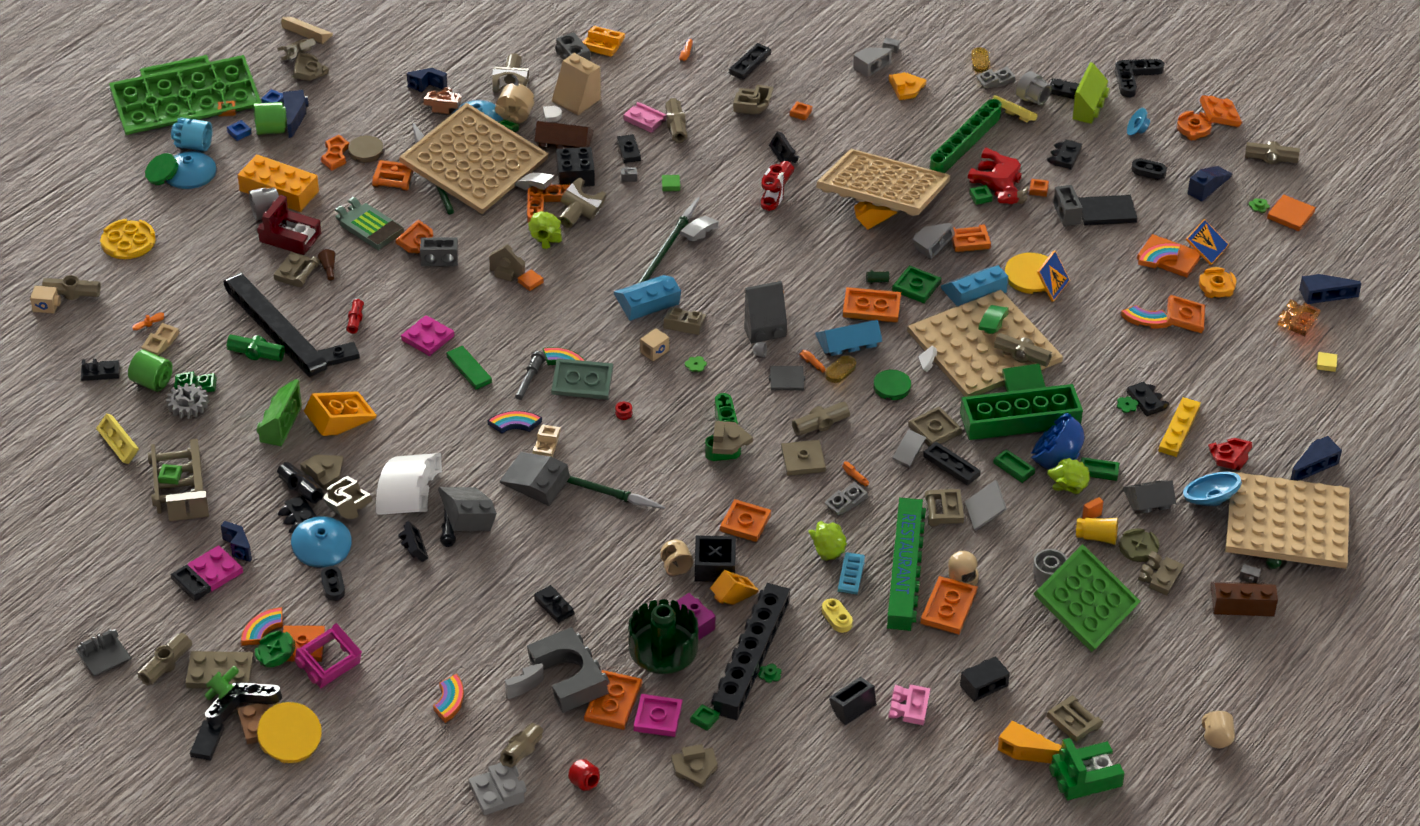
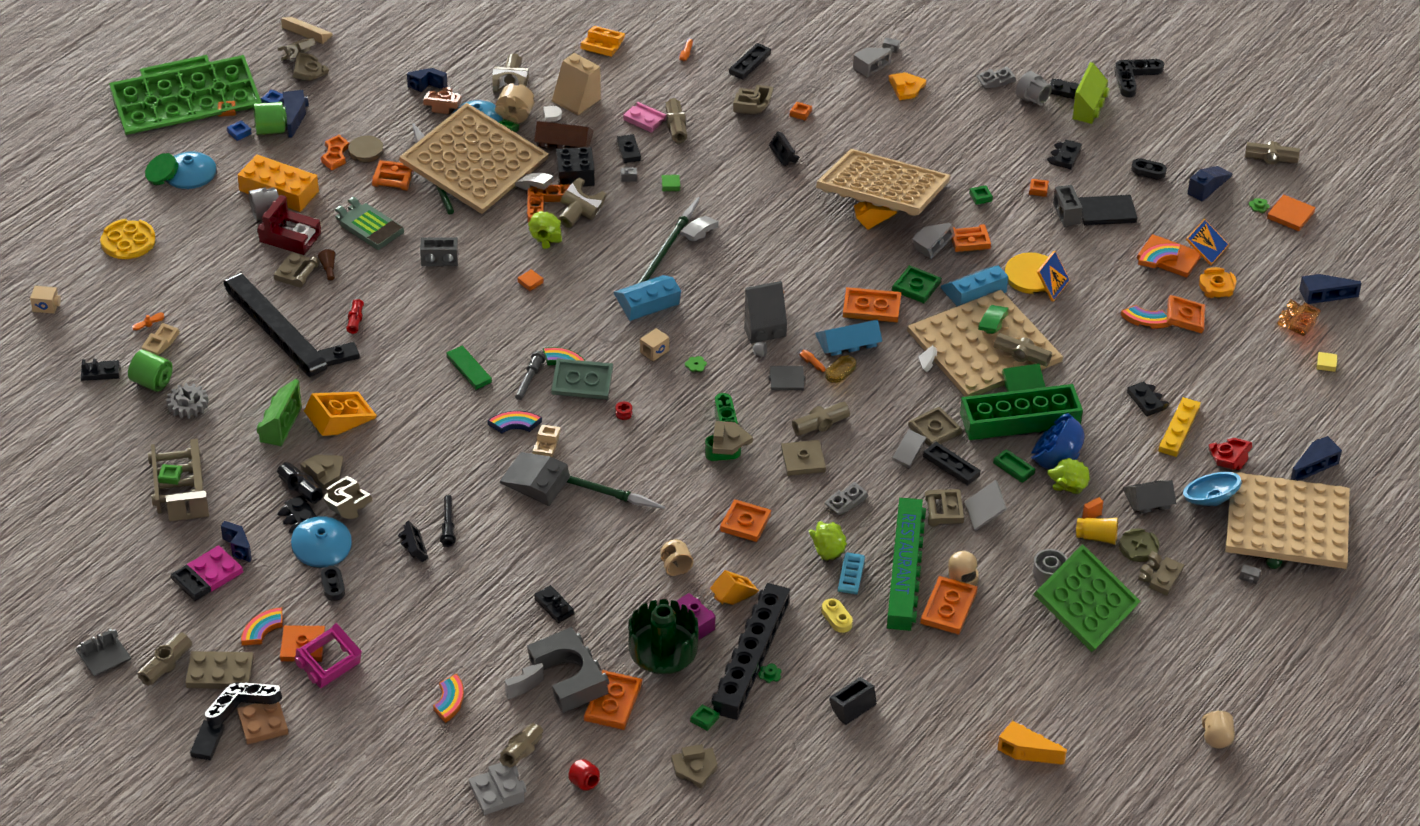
dark tan piece [42,275,101,300] -> none
light yellow plate [96,413,139,464] -> none
medium azure gear [171,117,212,152] -> none
green slope [174,371,217,392] -> none
bright green piece [205,666,239,700] -> none
green piece [226,334,285,361] -> none
green tile [255,631,295,667] -> none
yellow tile [257,702,322,763] -> none
white panel [376,453,442,515] -> none
orange plate [395,220,433,253] -> none
dark pink plate [401,315,454,356] -> none
dark grey slope [438,487,497,531] -> none
dark tan plate [489,244,525,282] -> none
dark grey brick [555,32,590,61] -> none
dark pink plate [634,694,683,737] -> none
dark tan piece [663,307,706,335] -> none
black brick [694,535,736,582] -> none
red connector [761,161,794,211] -> none
orange piece [842,461,869,486] -> none
dark green pin [866,270,889,284] -> none
green tile [874,369,911,400] -> none
bright pink plate [888,684,930,725] -> none
green beam [929,99,1001,173] -> none
black brick [960,656,1010,702] -> none
red animal [967,147,1028,204] -> none
clear yellow tile [971,47,990,73] -> none
light yellow hinge [993,95,1038,122] -> none
dark tan plate [1047,695,1103,742] -> none
green brick [1049,738,1125,801] -> none
green tile [1080,457,1120,481] -> none
green plant [1117,396,1138,413] -> none
dark azure piece [1127,108,1150,135] -> none
orange plate [1176,111,1212,141] -> none
orange plate [1199,95,1242,127] -> none
reddish brown slope [1210,582,1278,617] -> none

